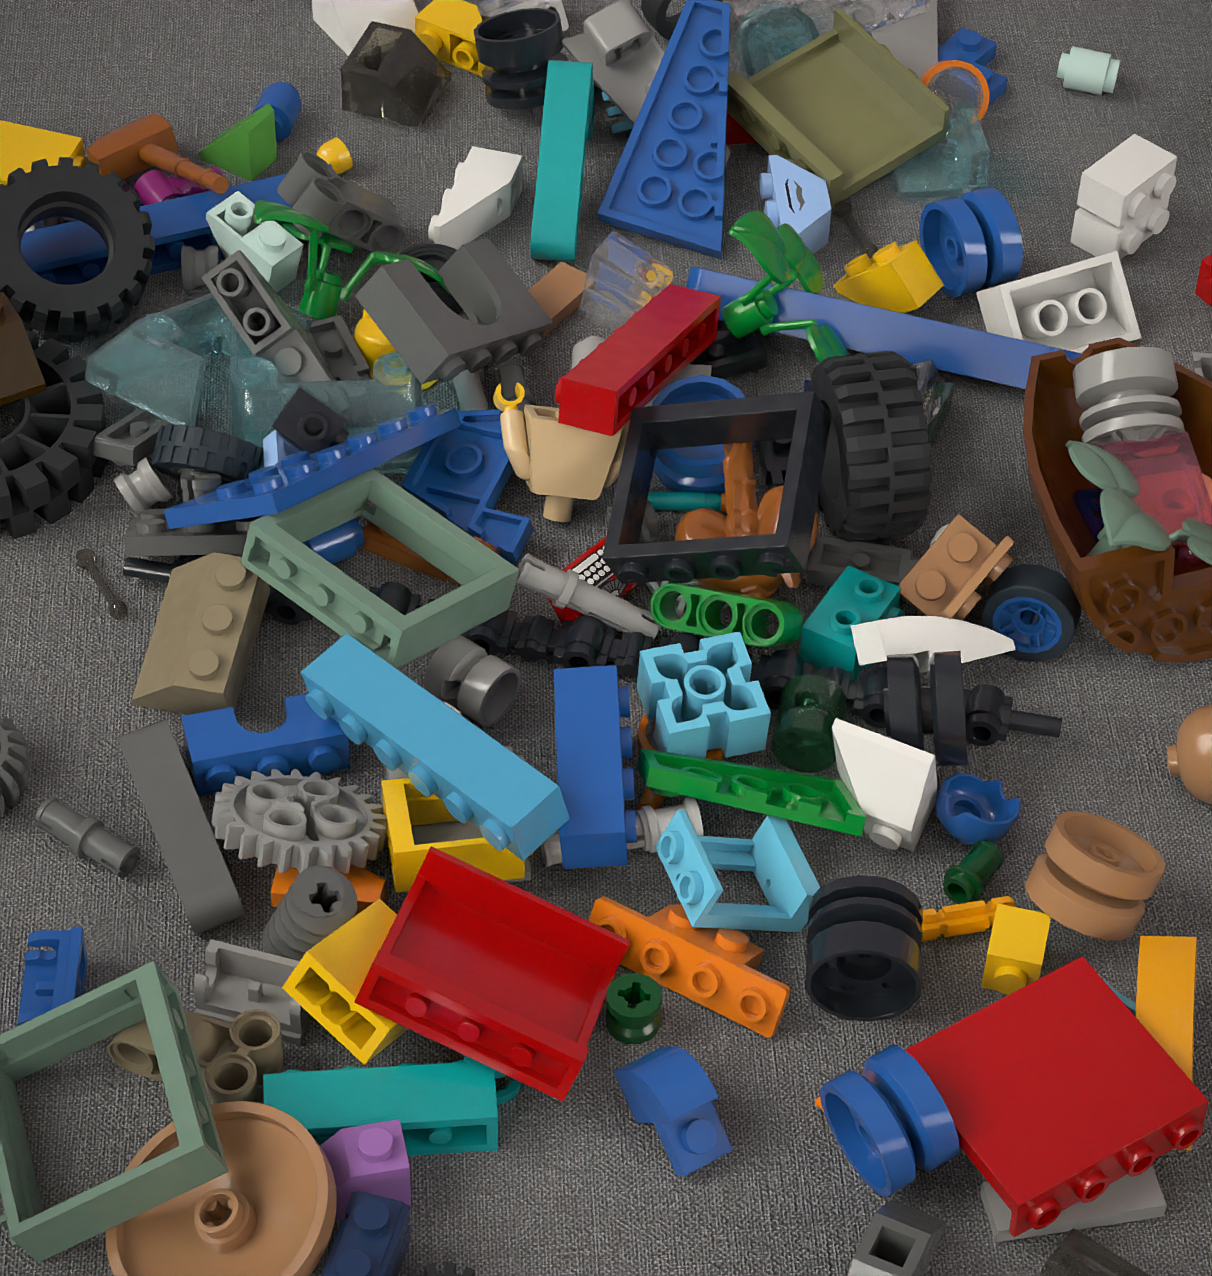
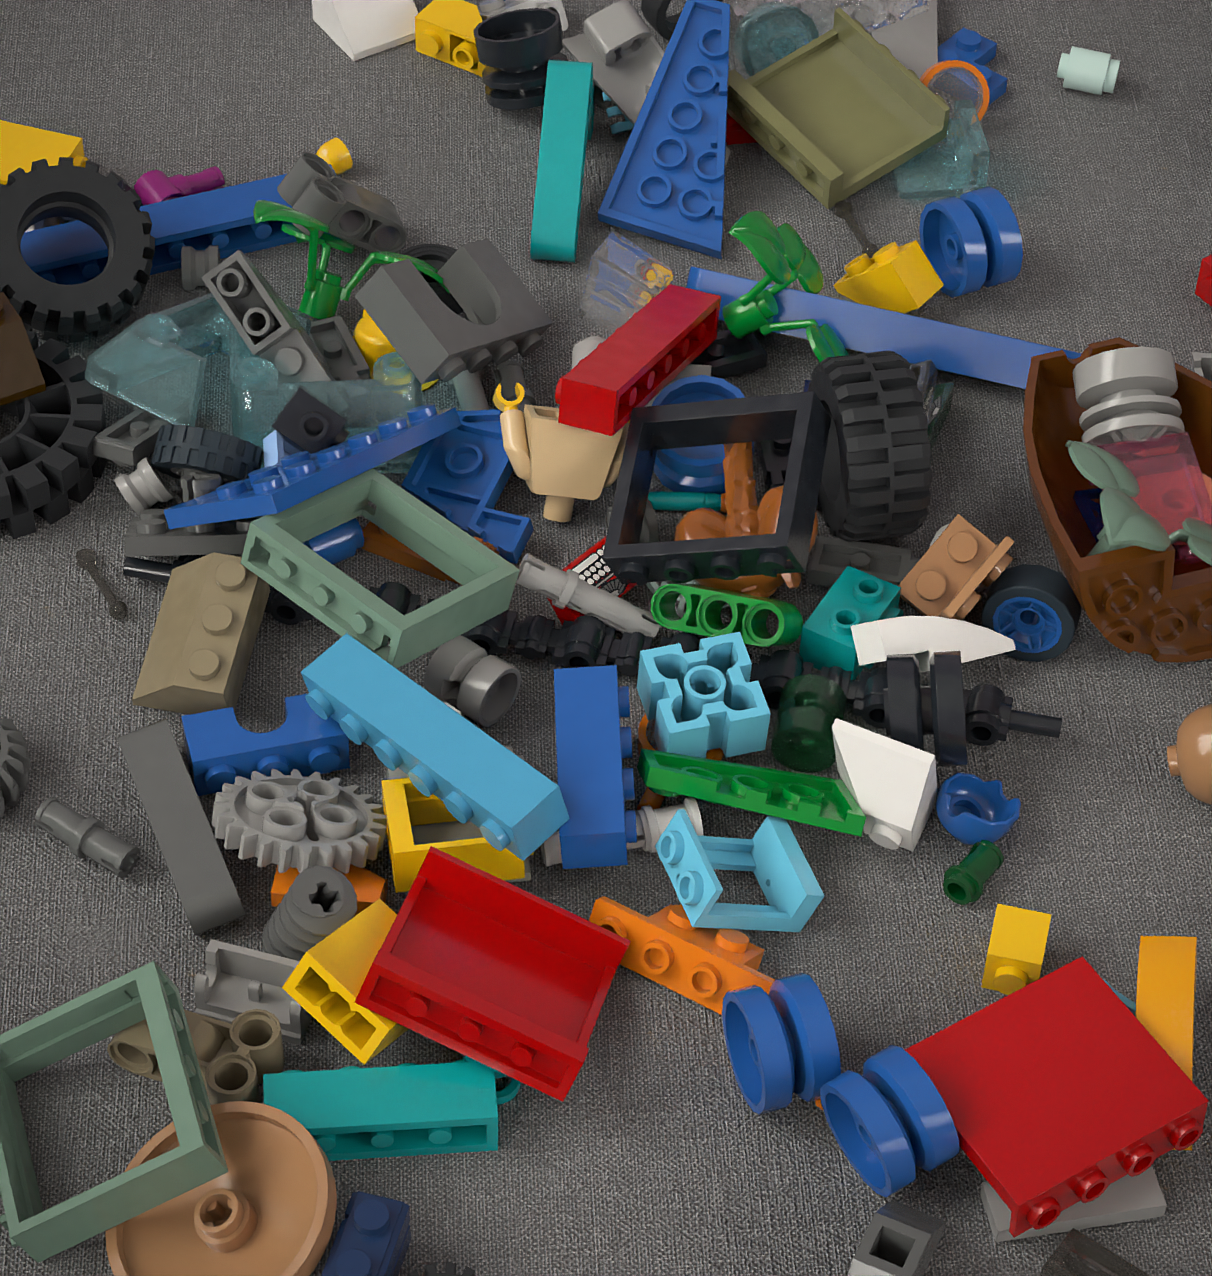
blue hinge [17,927,88,1026] -> none
dark orange piece [86,113,229,194] -> none
bright green slope [197,103,277,181] -> none
light aqua slope [206,191,303,293] -> none
blue brick [252,82,302,142] -> none
medium lavender slope [320,1119,411,1220] -> none
clear smoke slope [340,21,451,128] -> none
white slope [428,146,523,250] -> none
medium nougat tile [528,261,597,338] -> none
dark green wheel [606,973,662,1044] -> none
blue brick [613,1046,733,1176] -> none
light blue slope [759,155,831,272] -> none
black wheel [805,875,923,1022] -> none
light orange axle [922,896,1016,942] -> none
white slope [976,251,1141,353] -> none
medium nougat wheel [1025,811,1166,941] -> none
white piece [1070,134,1177,260] -> none
none -> blue wheel [722,973,841,1115]

